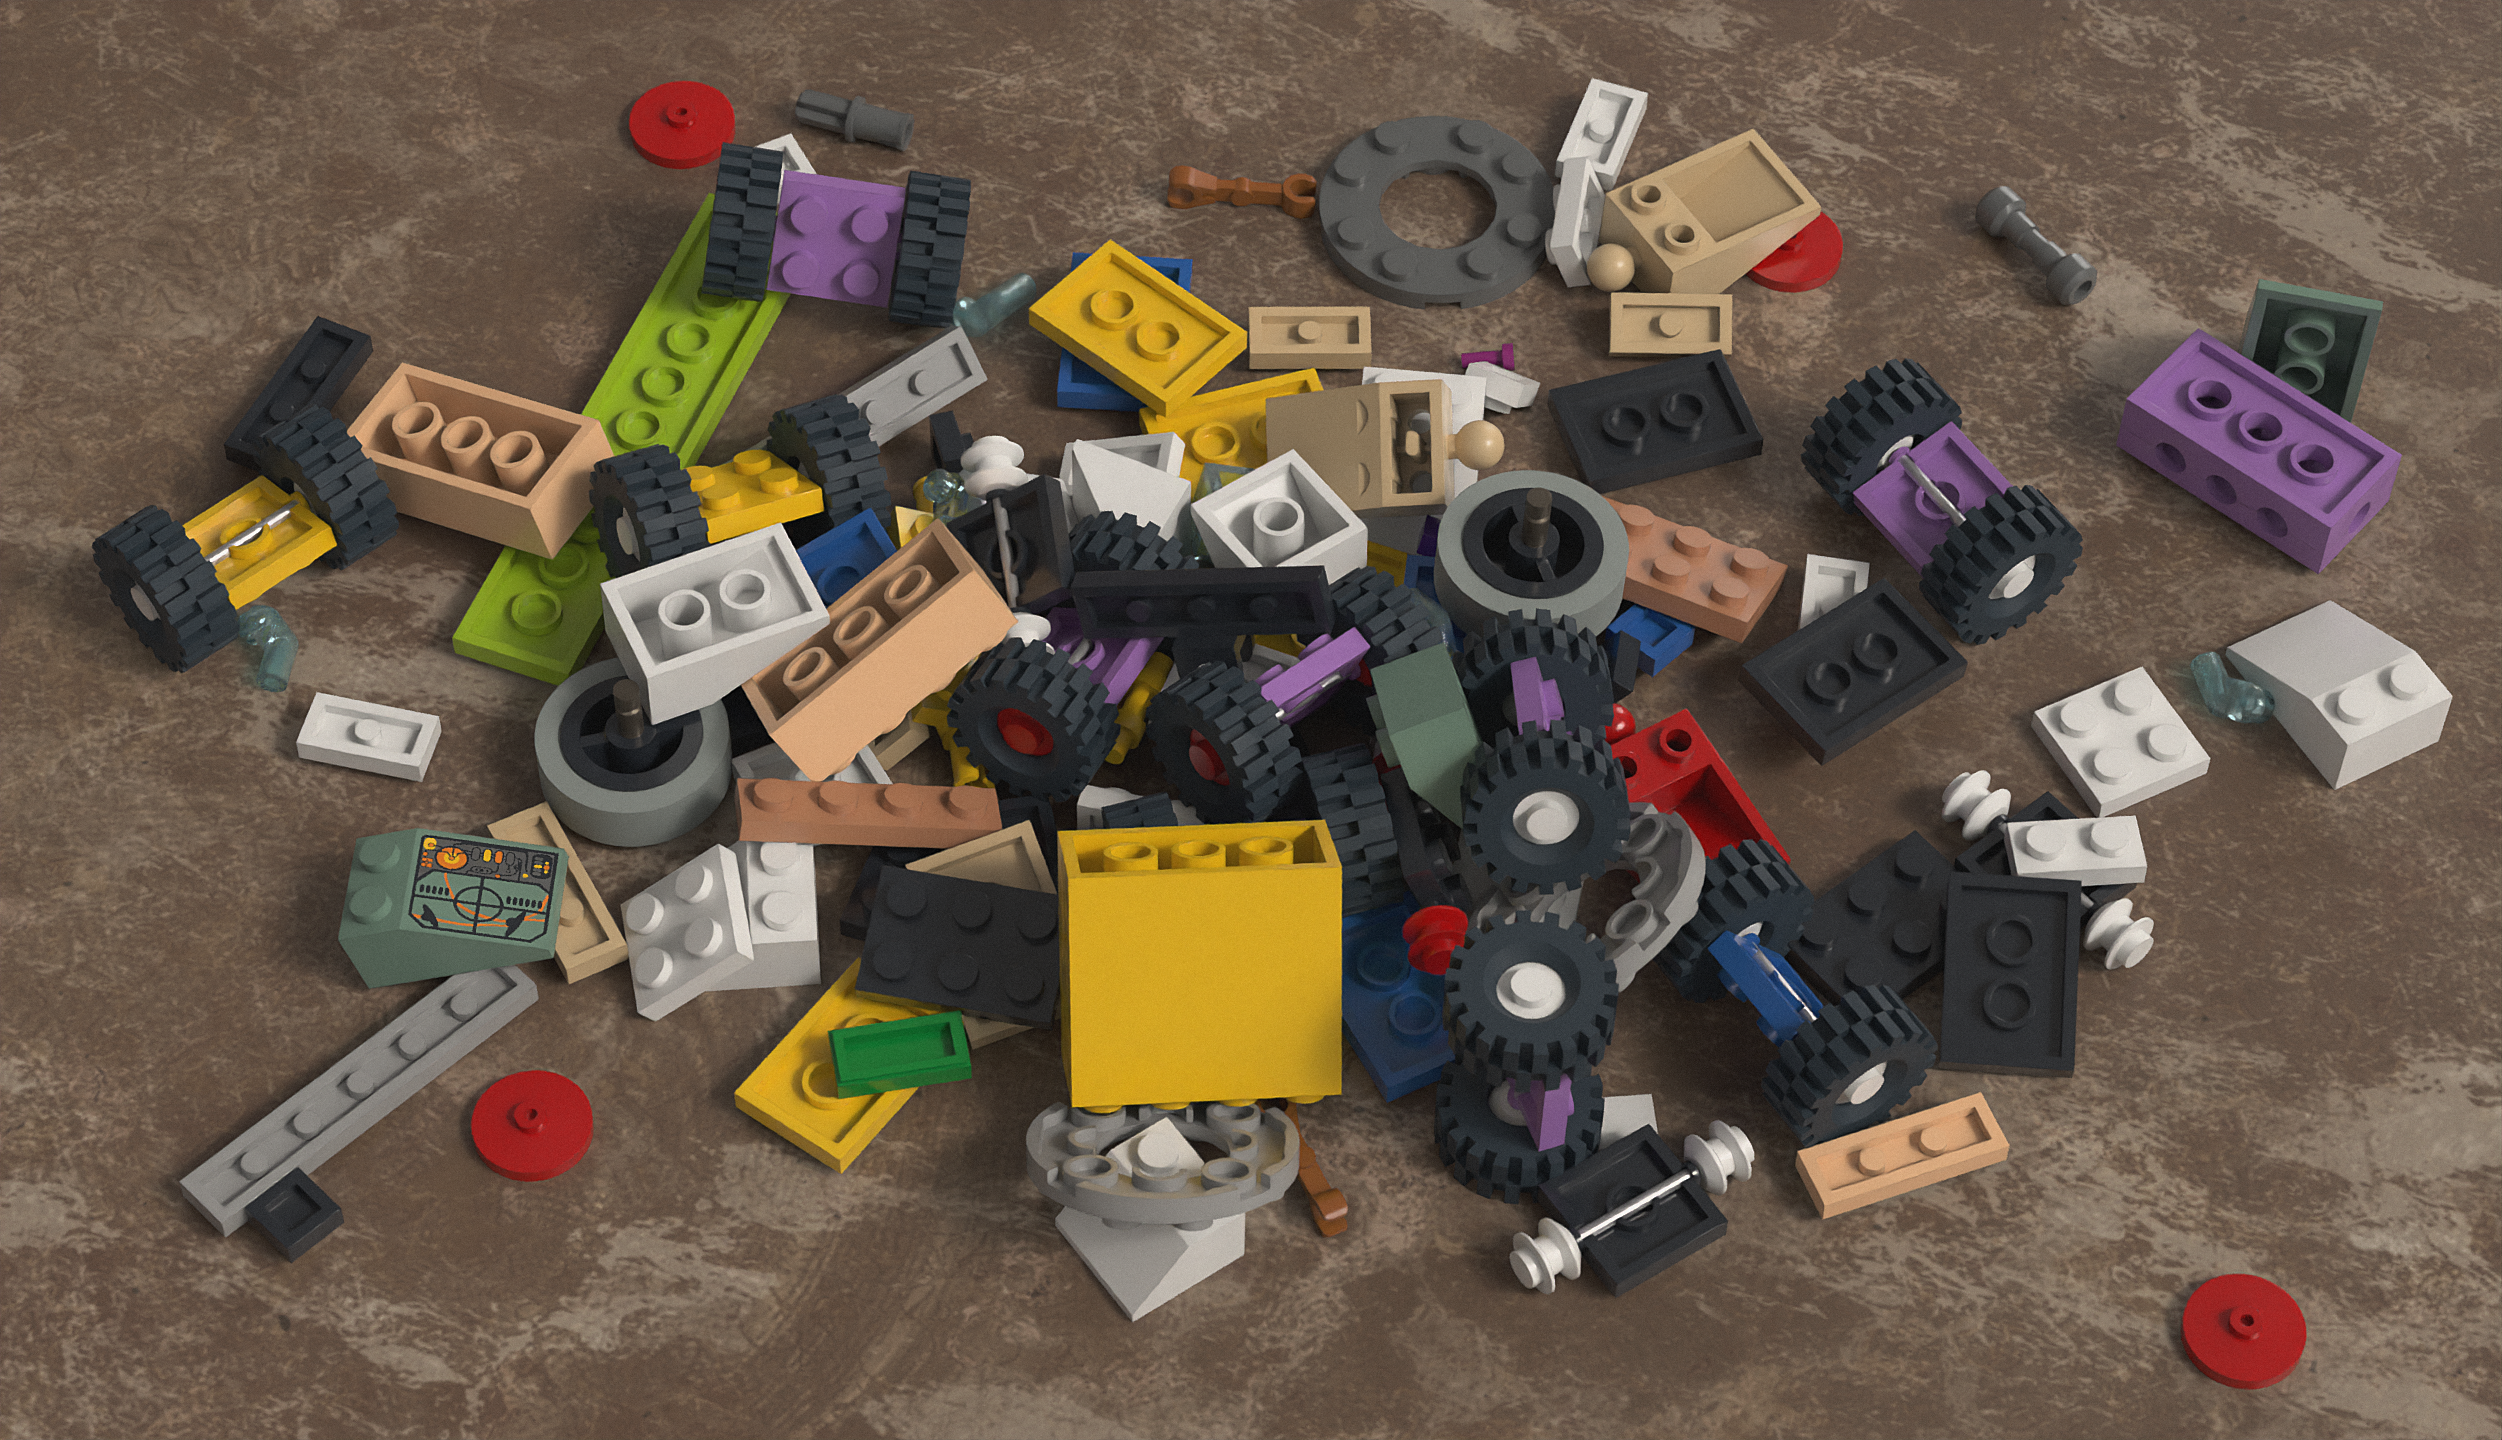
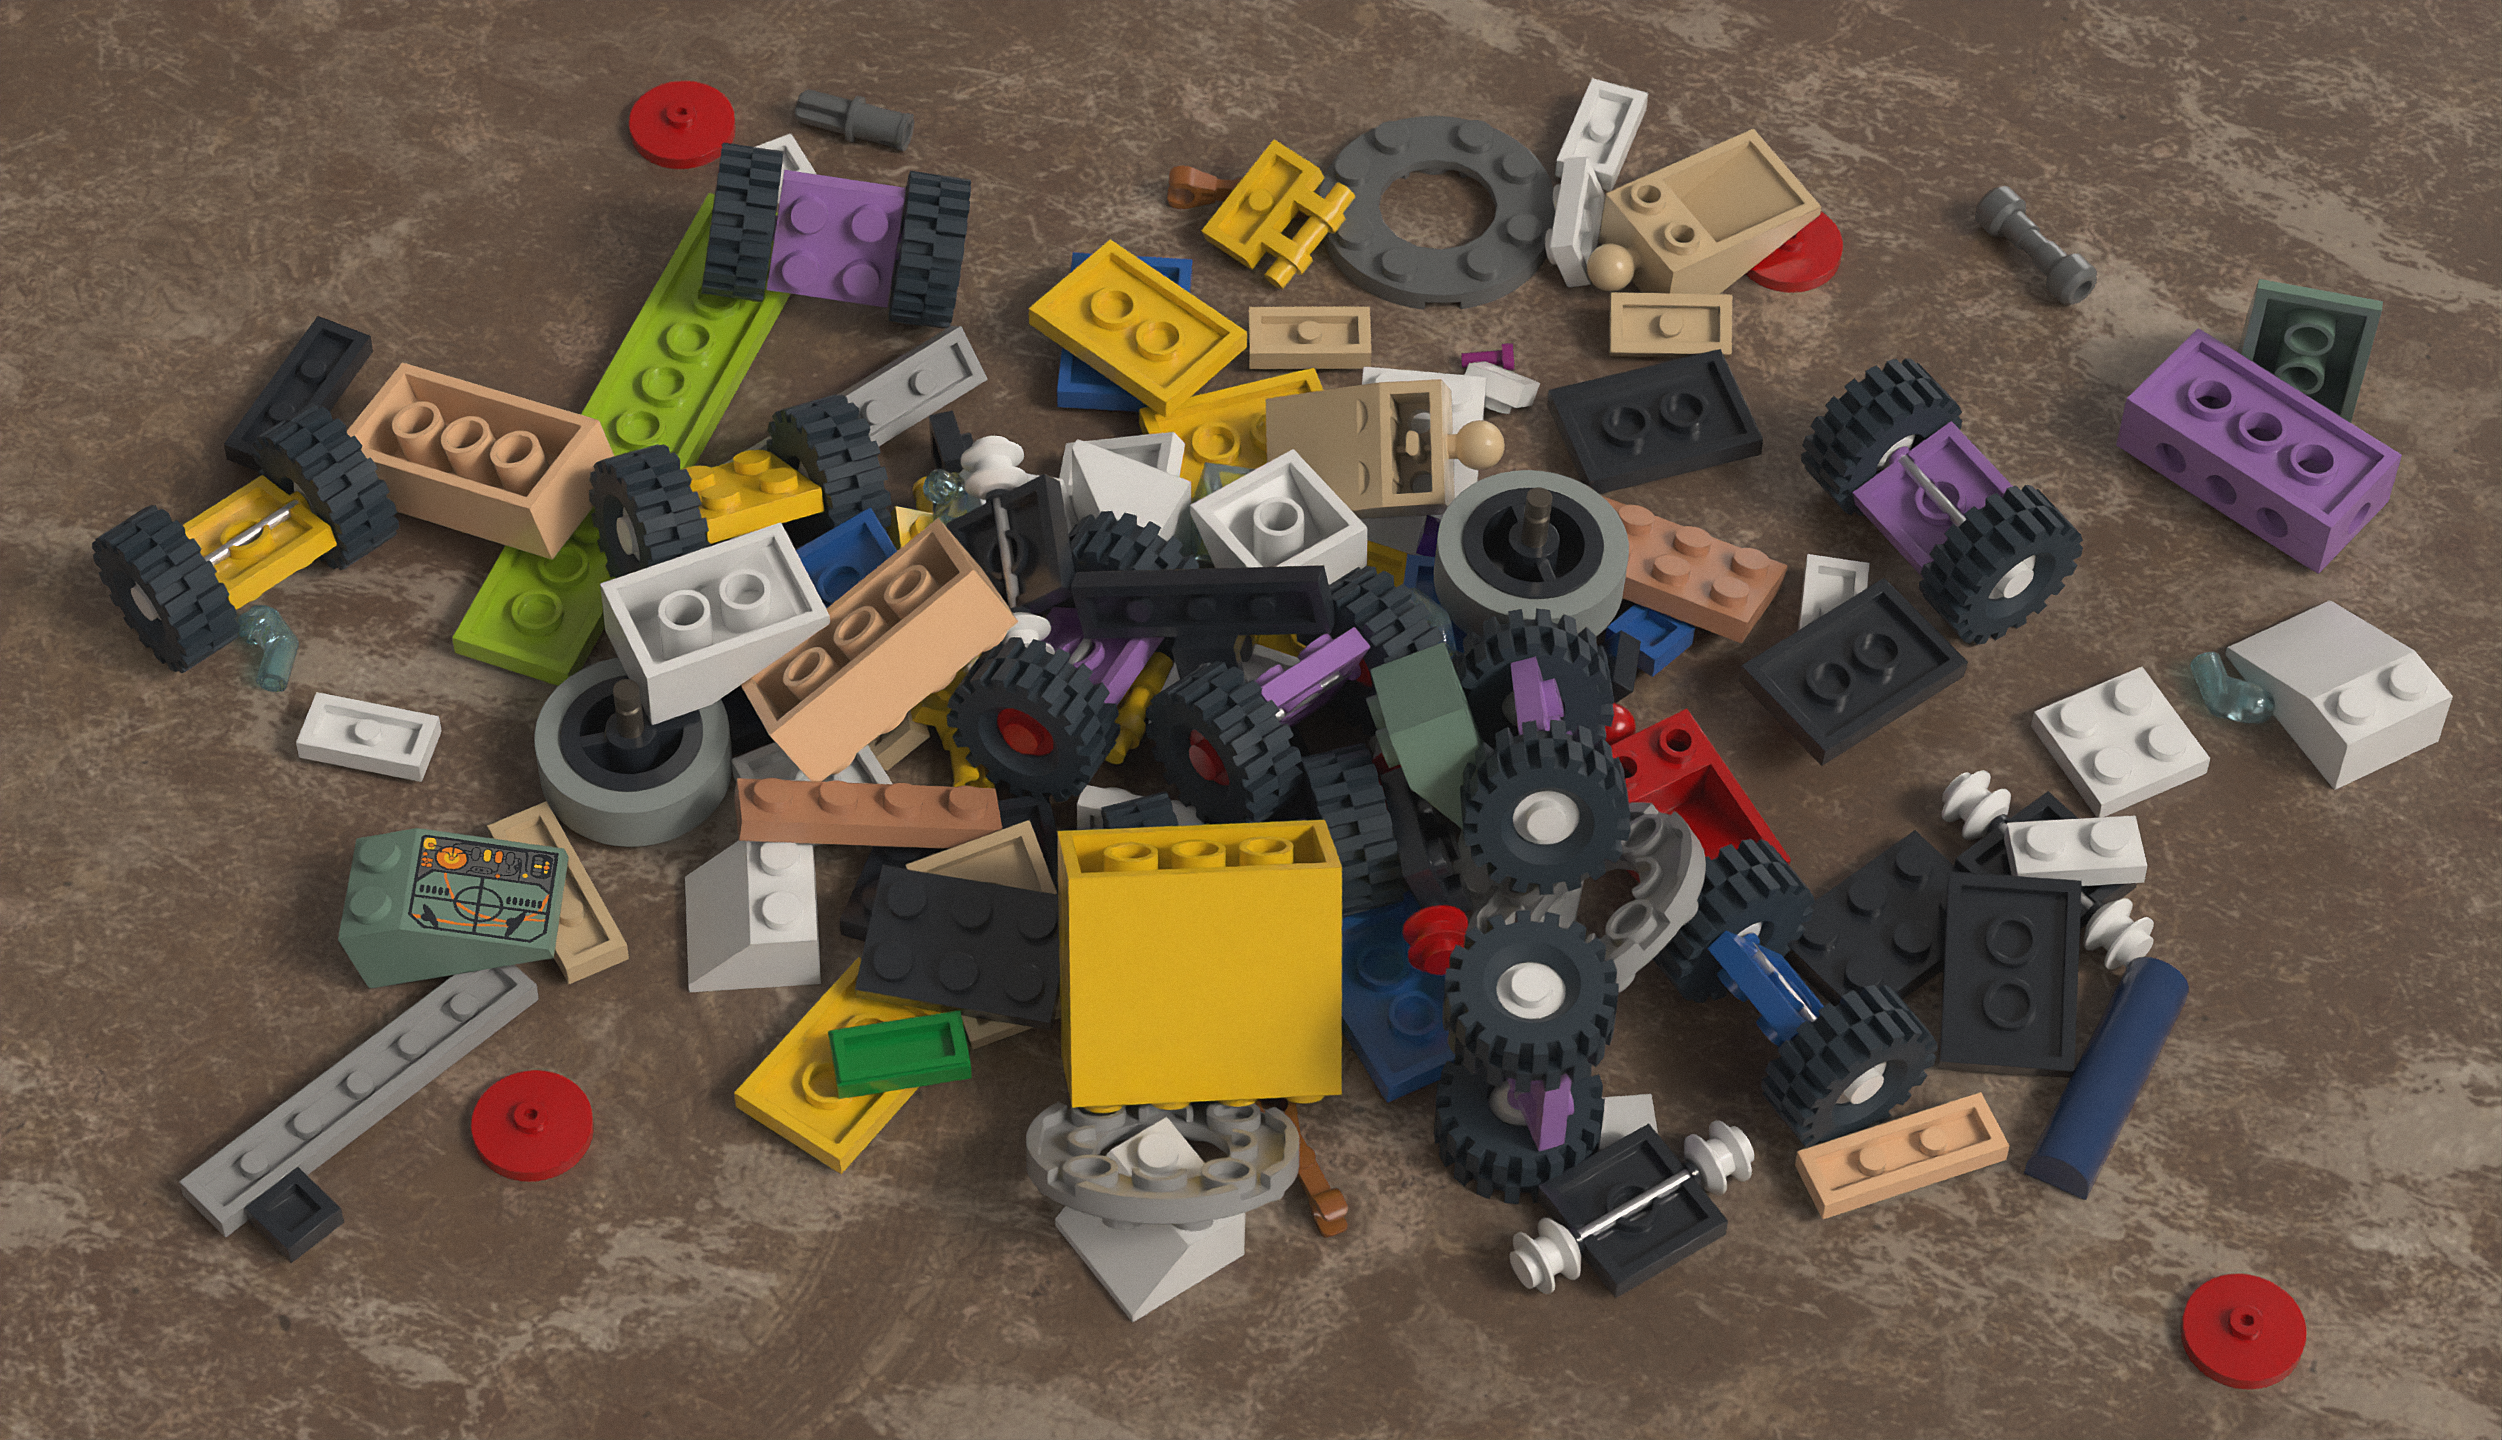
white plate [620,844,755,1022] -> none
clear light blue arm [952,273,1037,337] -> none
none -> yellow plate [1201,139,1355,290]
none -> dark blue brick [2024,957,2189,1200]

